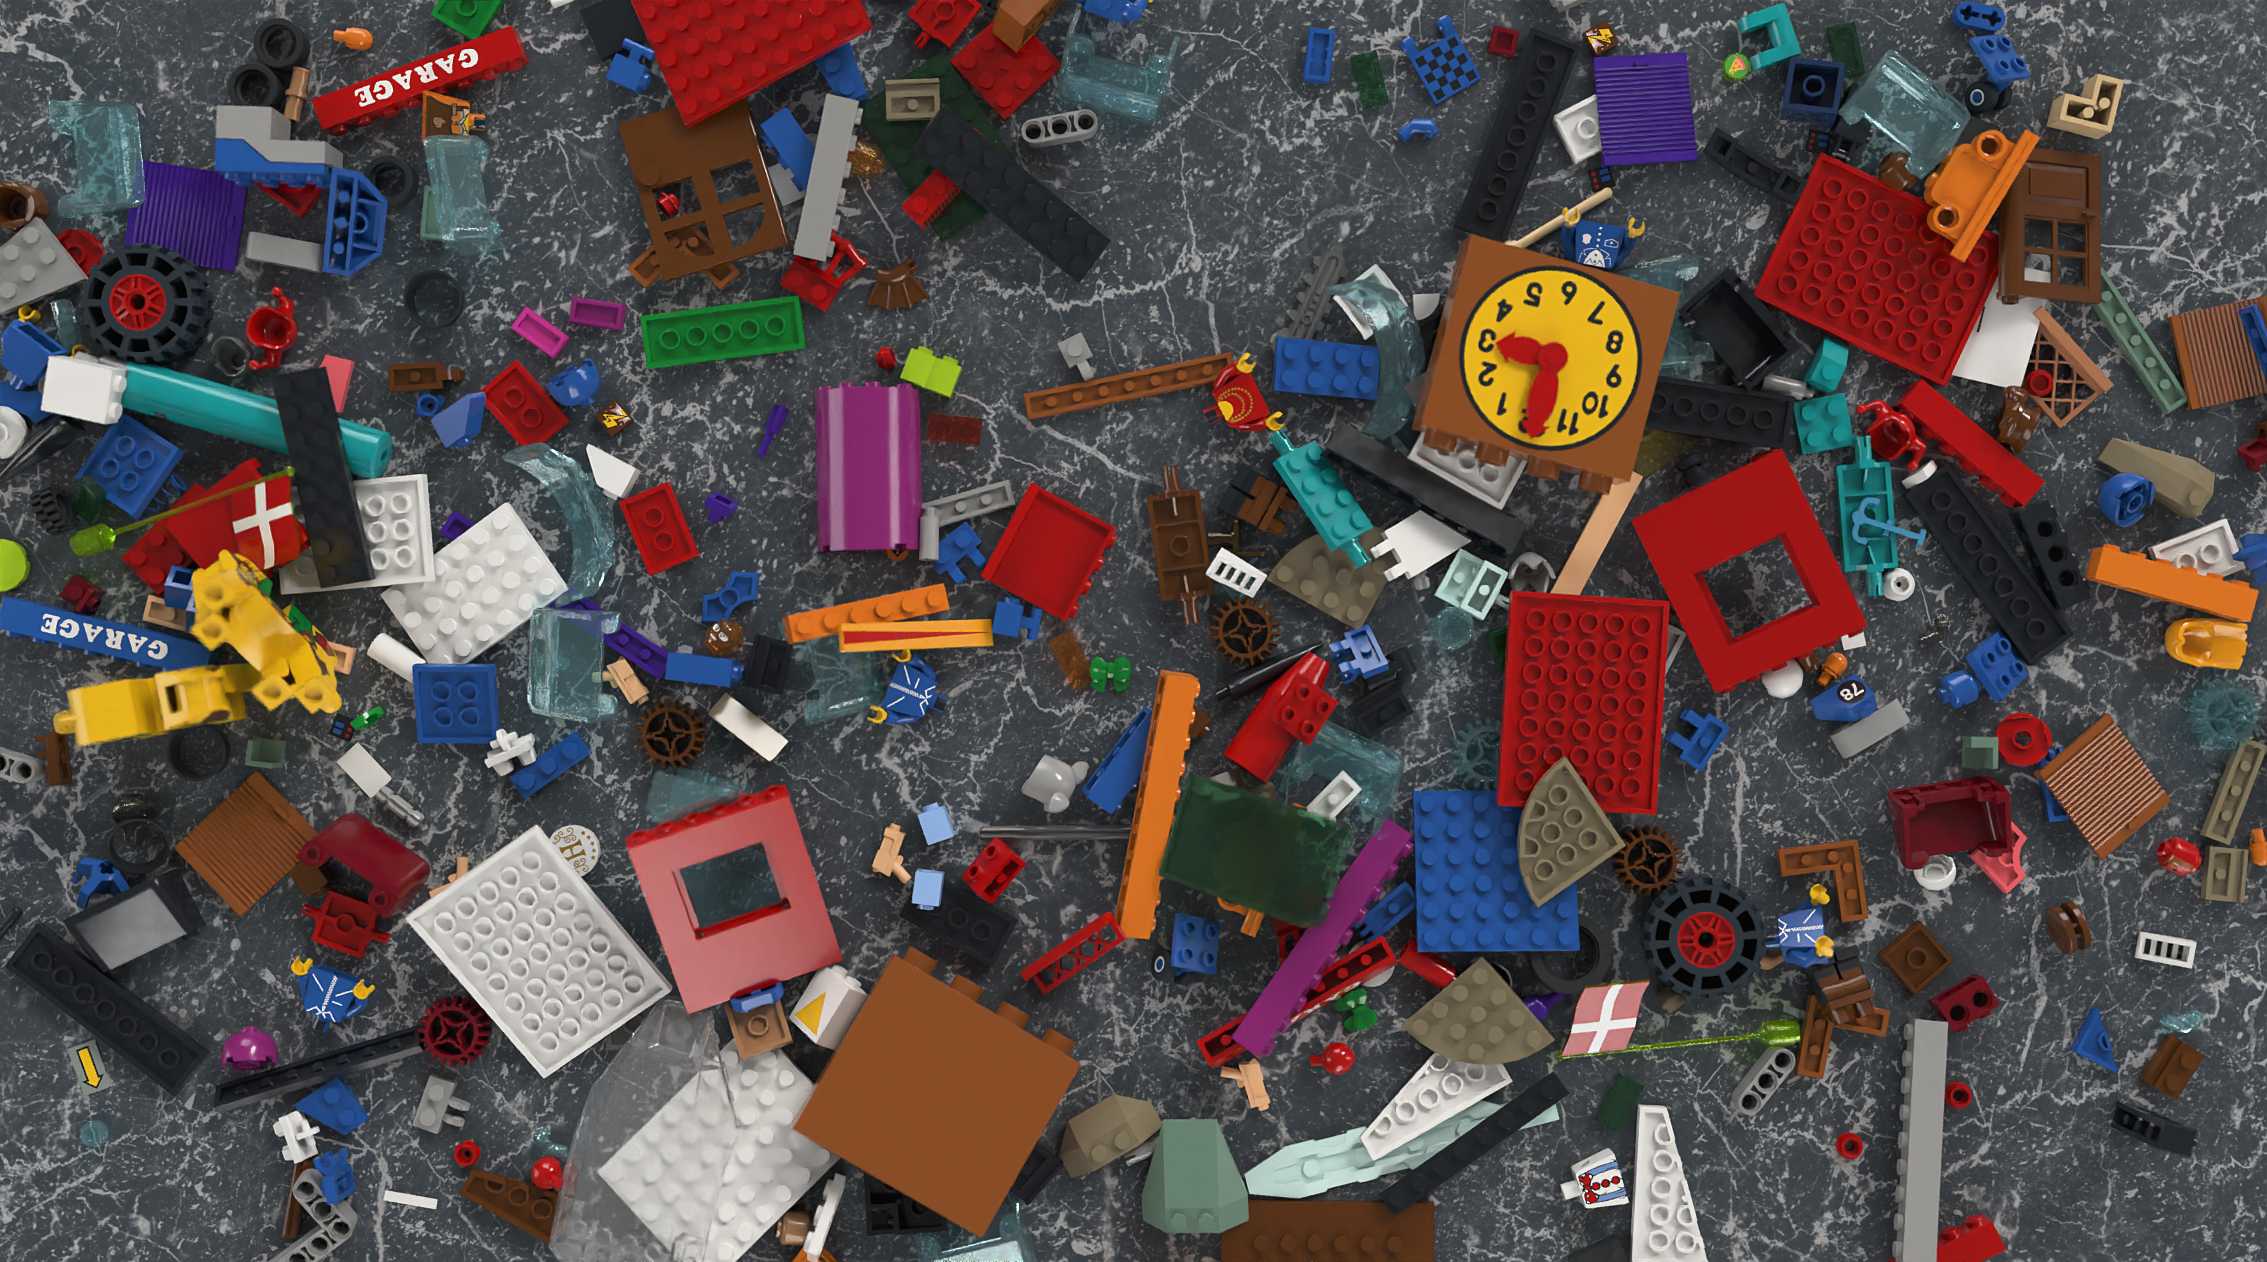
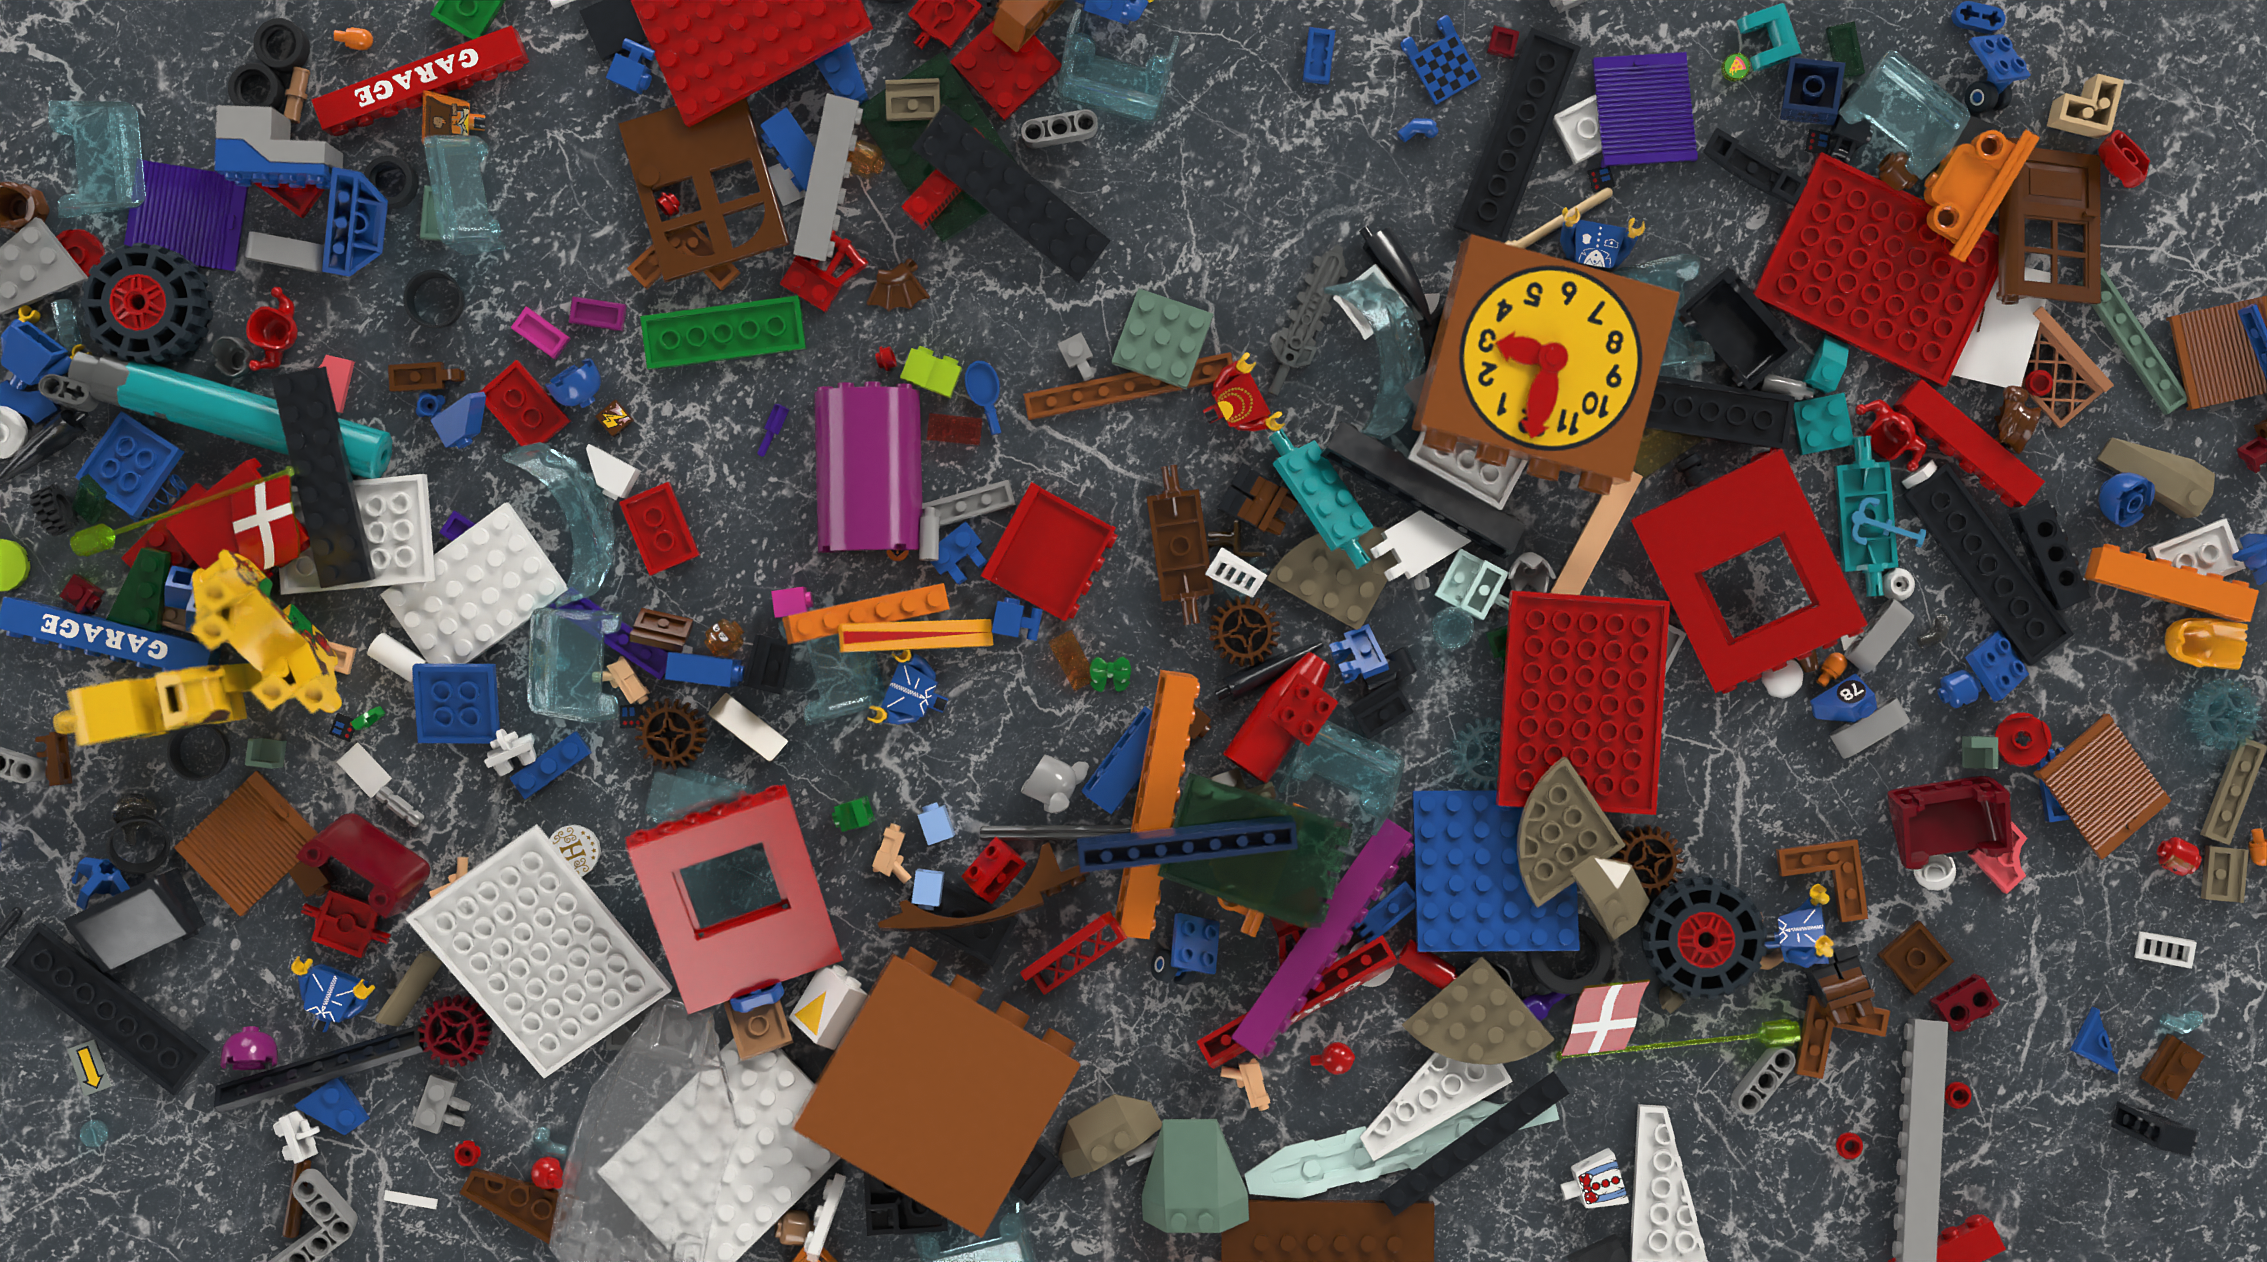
white brick [41,356,127,424] -> none
blue plate [313,1147,356,1205] -> none
blue tile [701,571,760,624] -> none
dark purple tile [704,491,739,525] -> none
blue plate [1272,337,1381,401] -> none
white plate [1306,770,1362,827] -> none
green piece [1335,988,1378,1032] -> none
clear green tile [1350,50,1389,110] -> none
tile [1582,20,1619,58] -> none
clear green tile [1594,1073,1644,1133] -> none
blue plate [1664,708,1731,772] -> none
reddish brown head [2046,901,2092,955] -> none
none -> dark green wing [106,547,172,632]
none -> dark tan slope [375,951,443,1026]
none -> black sticker [619,704,643,728]
none -> reddish brown plate [630,608,693,653]
none -> dark pink brick [771,587,814,618]
none -> green arch [832,795,875,832]
none -> reddish brown slope [878,843,1090,932]
none -> blue piece [965,361,1001,435]
none -> dark blue brick [1077,815,1298,873]
none -> sand green plate [1112,288,1214,390]
none -> black piece [1359,226,1433,327]
none -> dark tan wedge [1570,855,1650,943]
none -> light grey beam [1844,598,1914,674]
none -> red piece [2098,130,2151,188]

